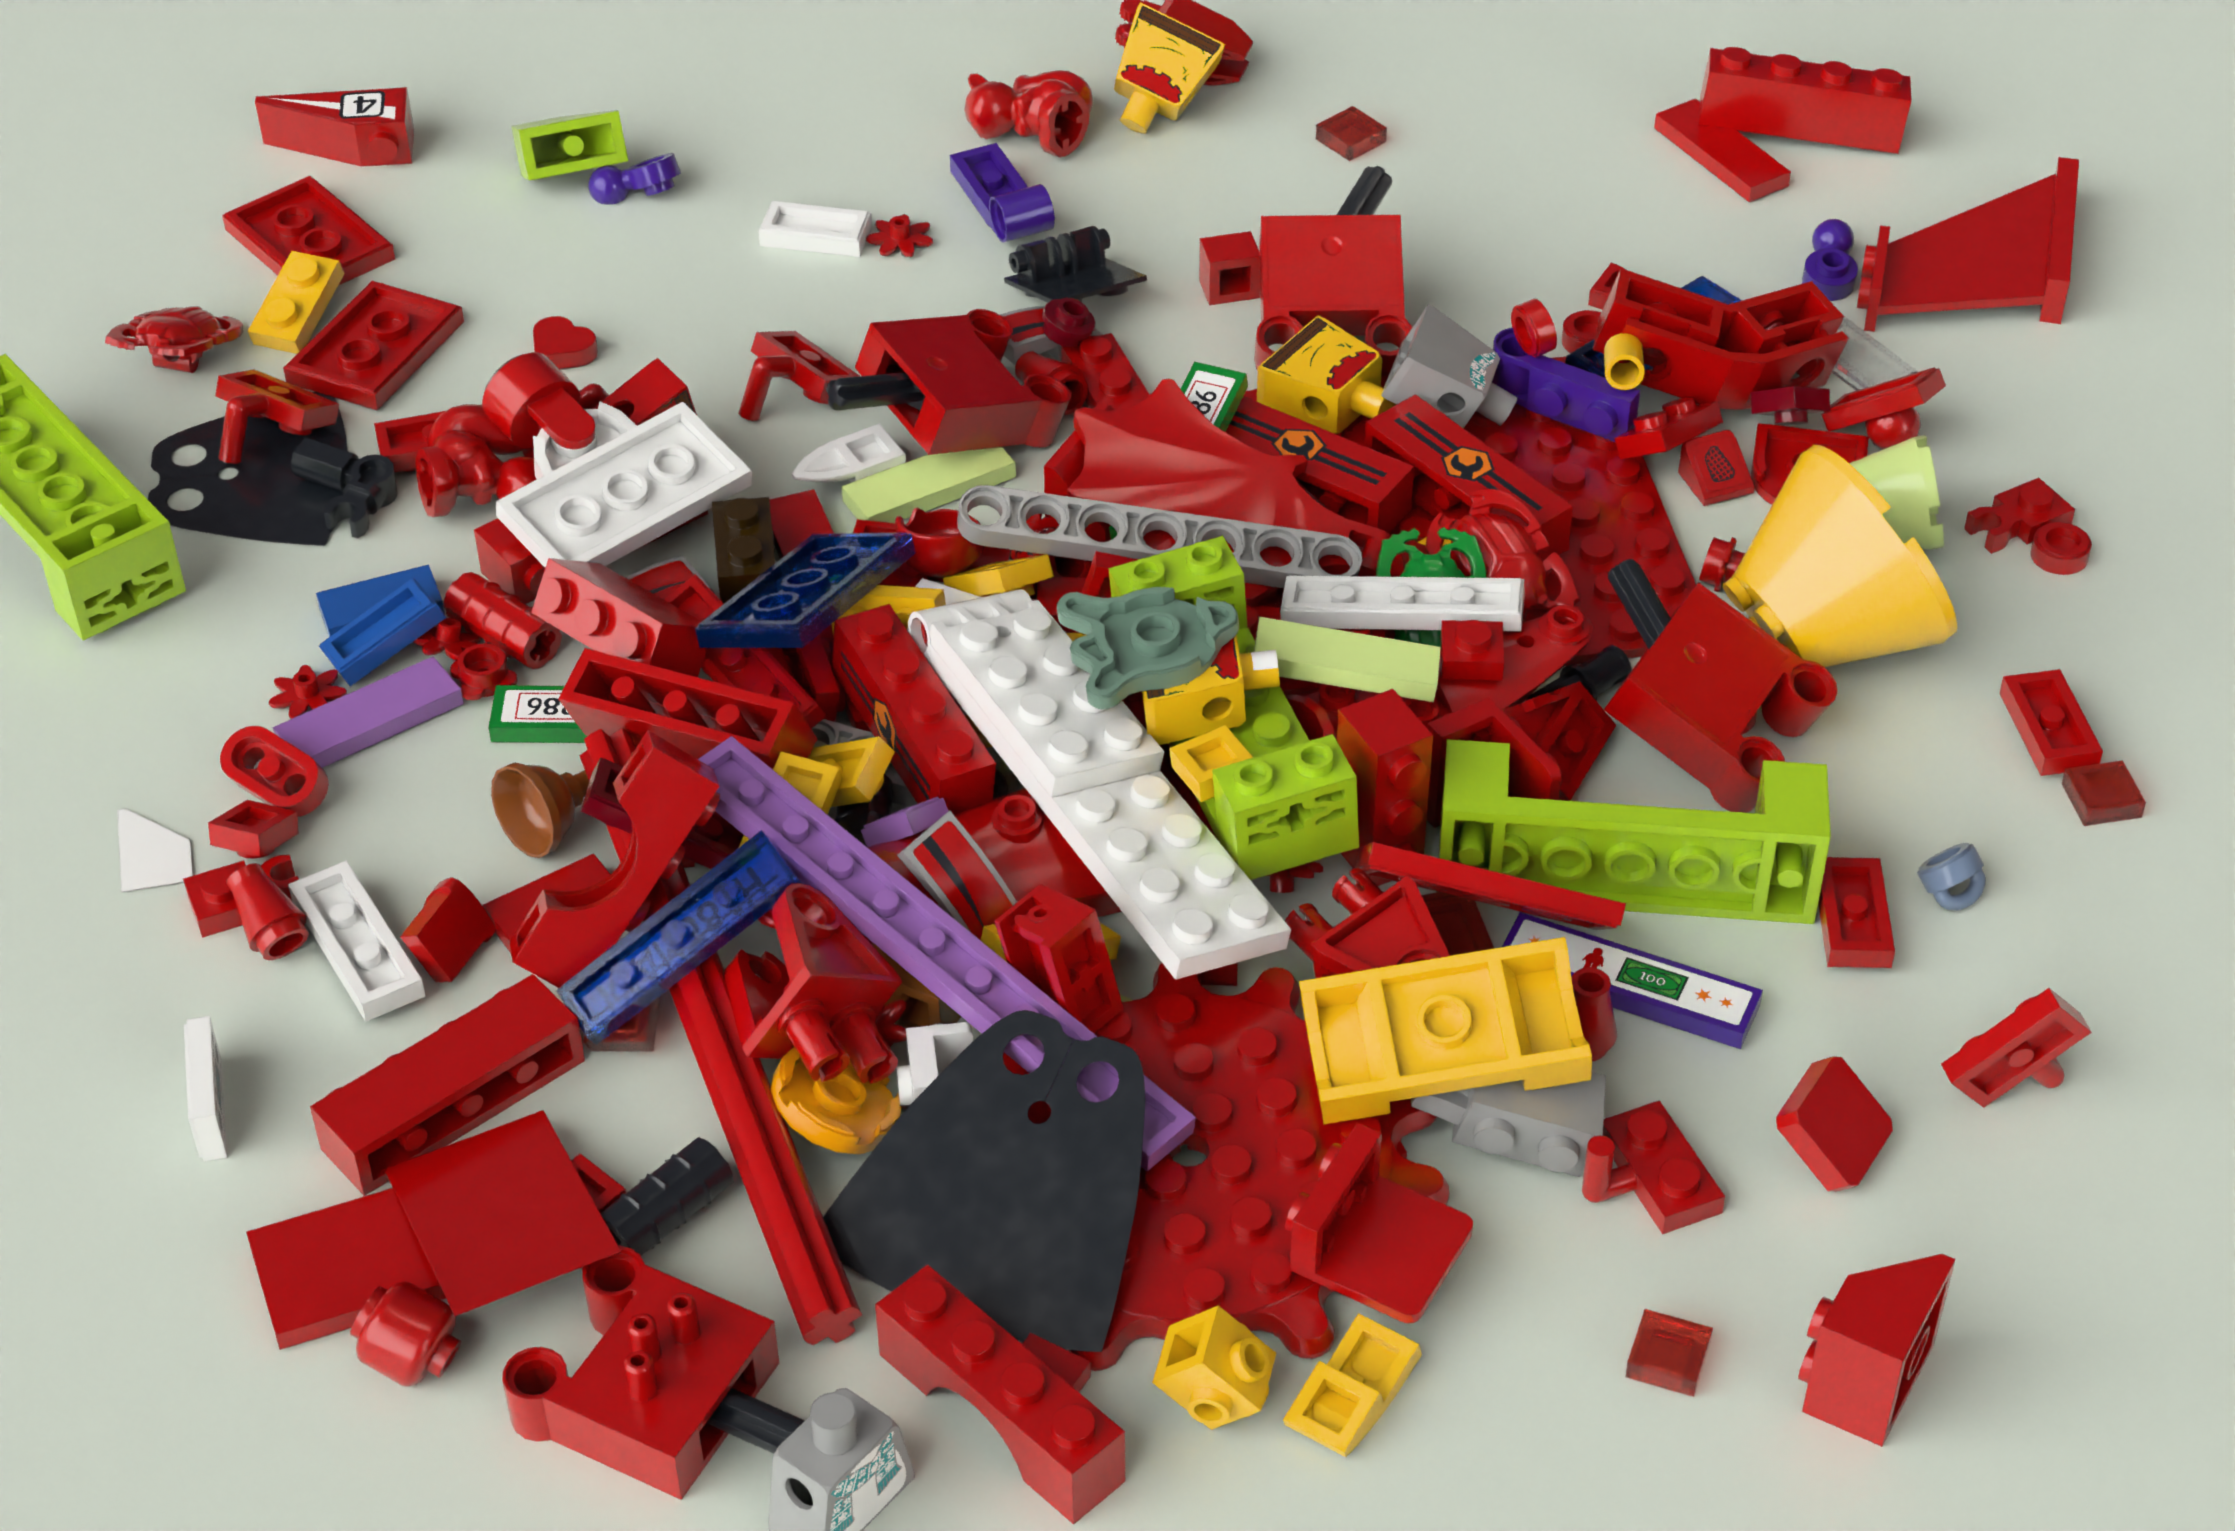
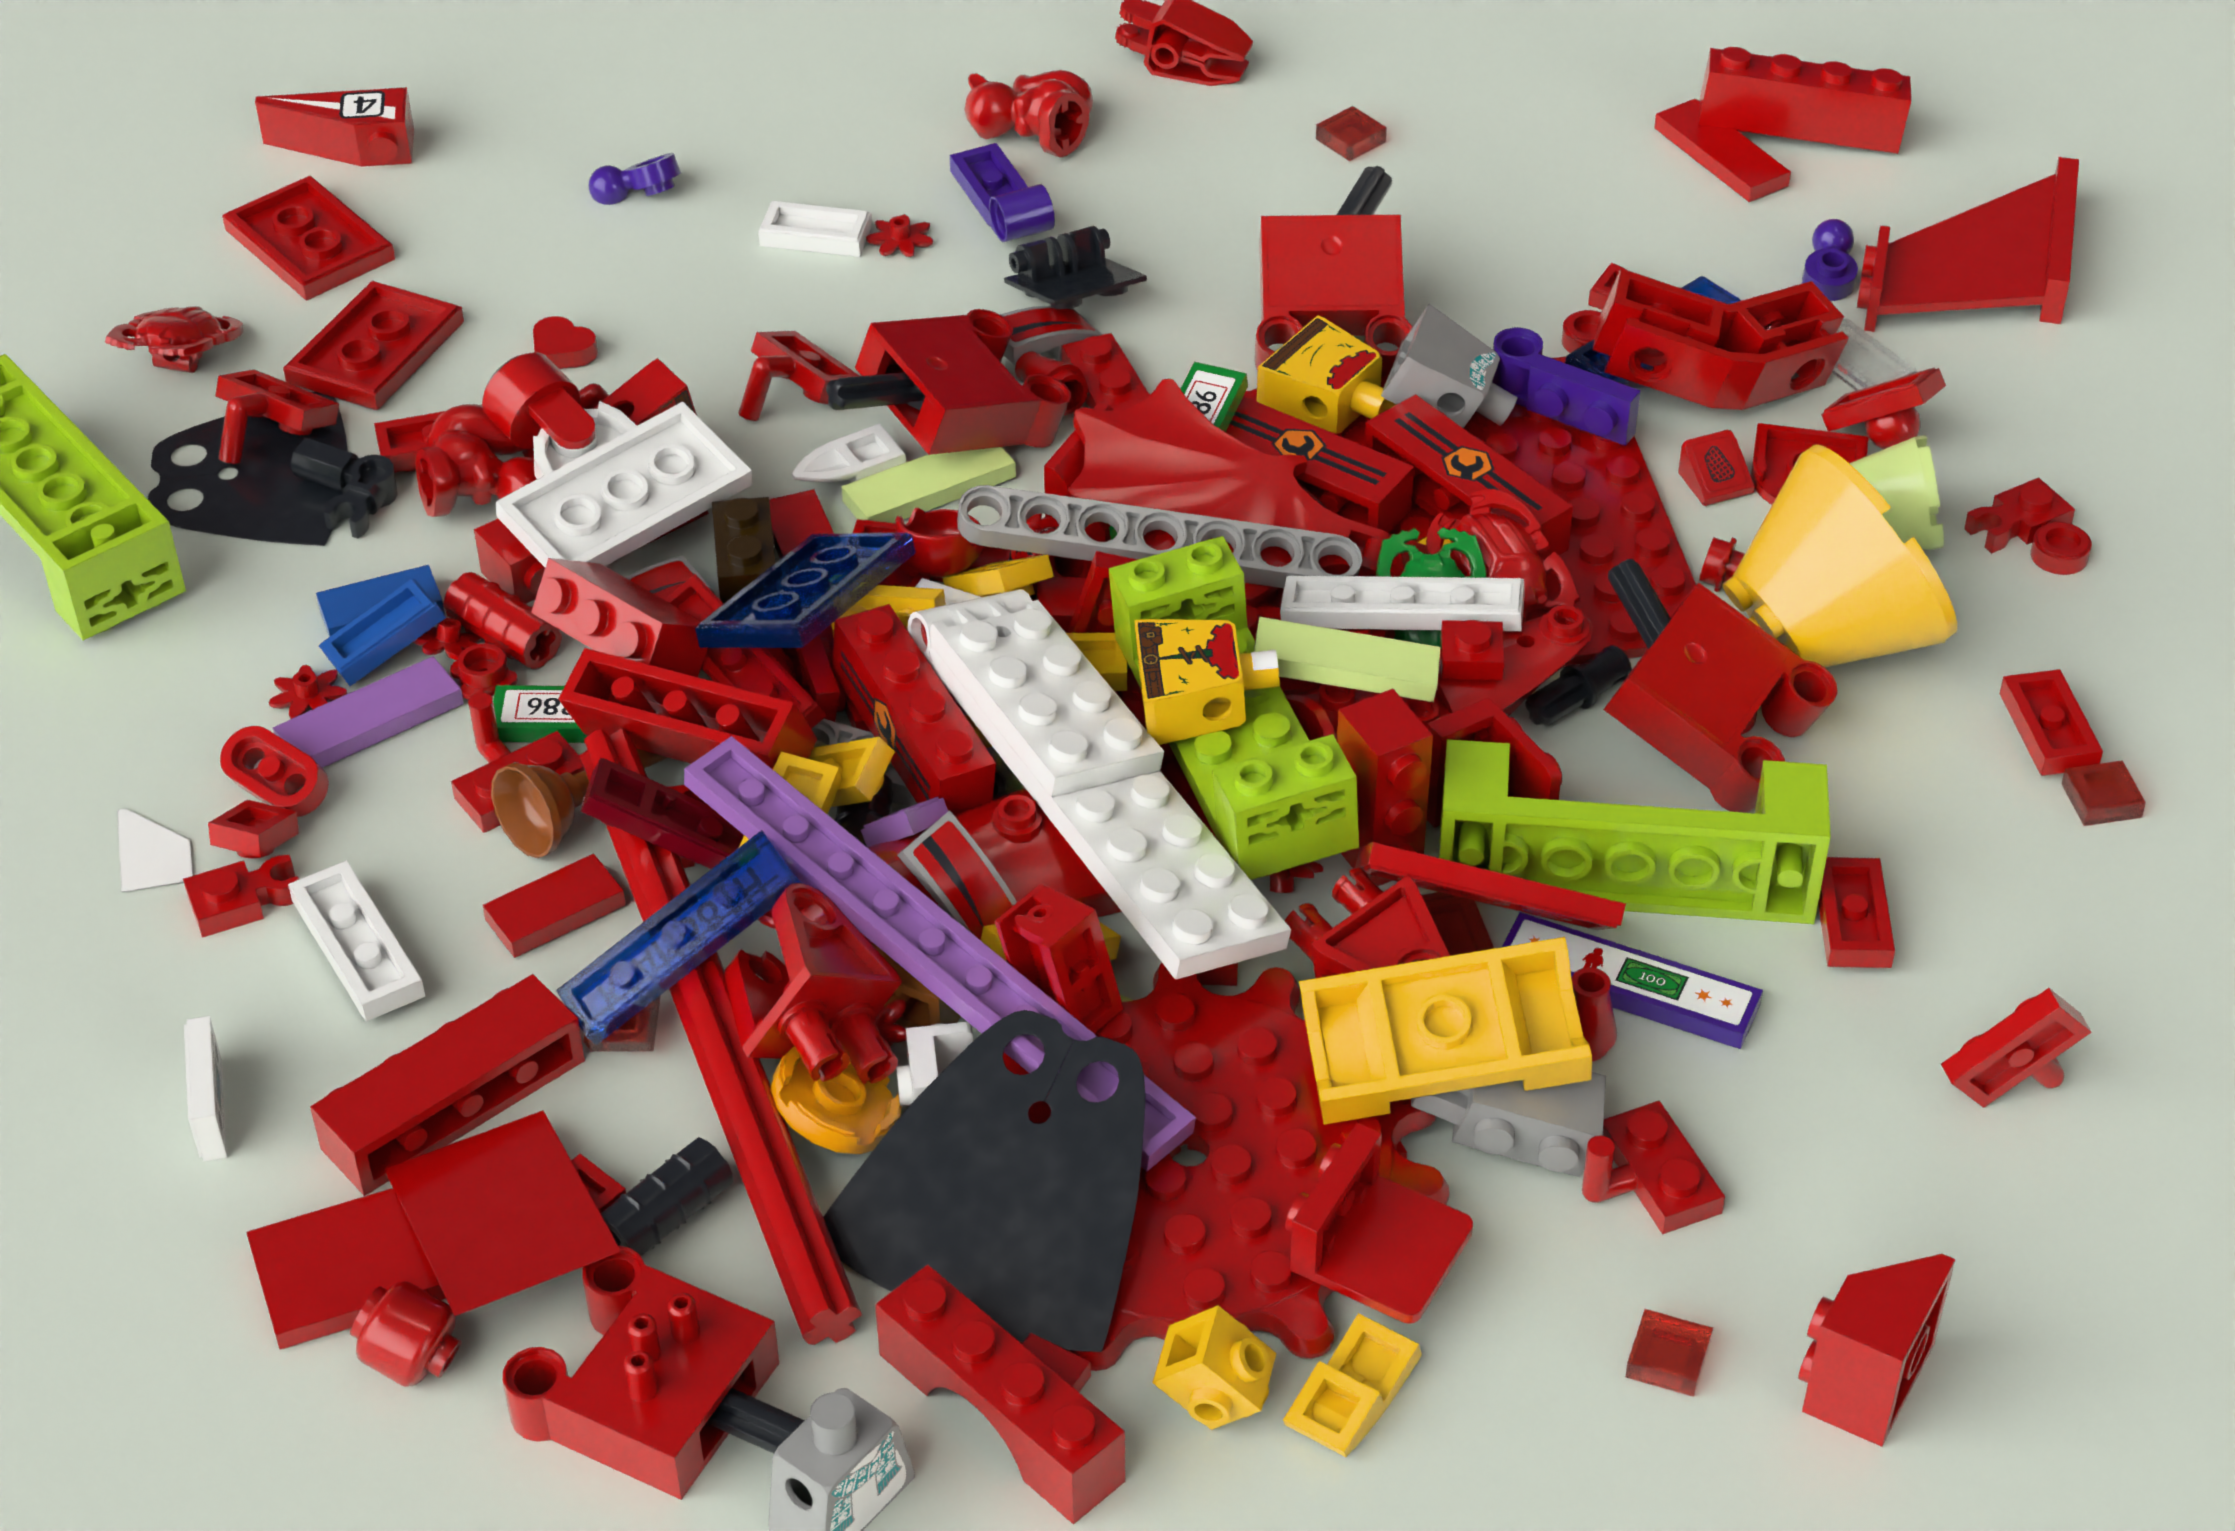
red cone [226,863,309,960] -> none
yellow plate [247,251,344,354] -> none
red tile [400,877,496,982] -> none
red arch [509,730,720,997] -> none
lime slope [511,110,629,181] -> none
dark red plate [1042,298,1096,347] -> none
sand green tile [1057,587,1239,710] -> none
yellow torso [1114,2,1225,134] -> none
yellow plate [1169,725,1253,802] -> none
red plate [1199,231,1260,306] -> none
red wing [1501,681,1616,801] -> none
red tile [1511,298,1557,357] -> none
yellow hinge [1604,333,1644,390] -> none
red plate [1614,397,1723,459] -> none
dark red plate [1751,386,1830,425] -> none
red piece [1776,1056,1893,1192] -> none
sand blue tile [1917,843,1986,911] -> none
none -> red plate [451,692,585,833]

